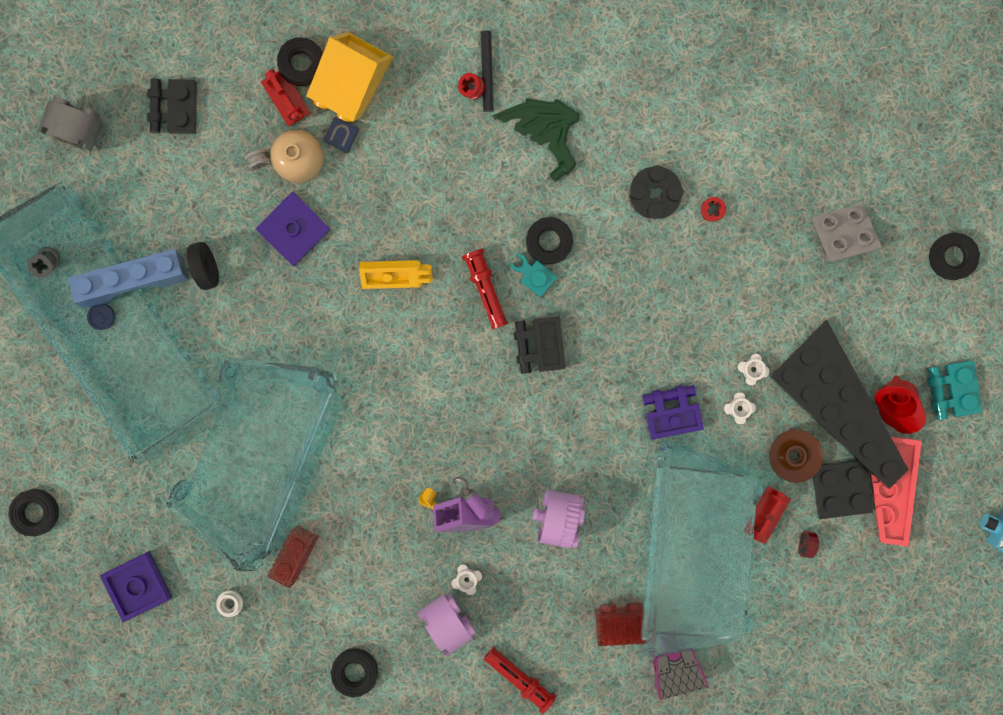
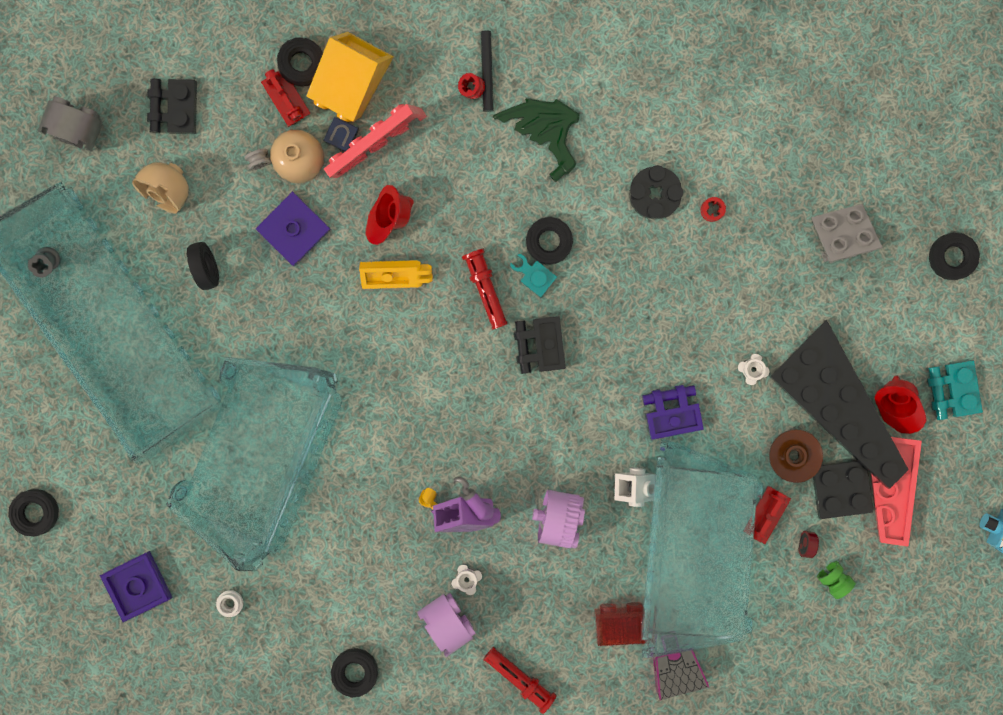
medium blue arch [68,249,188,308] -> none
dark blue piece [87,304,115,330] -> none
clear red brick [267,525,319,588] -> none
white plate [724,393,756,424] -> none
none -> tan cylinder [132,162,189,214]
none -> coral wing [324,104,427,178]
none -> red piece [365,185,414,245]
none -> white brick [614,468,657,507]
none -> bright green wheel [817,561,856,599]

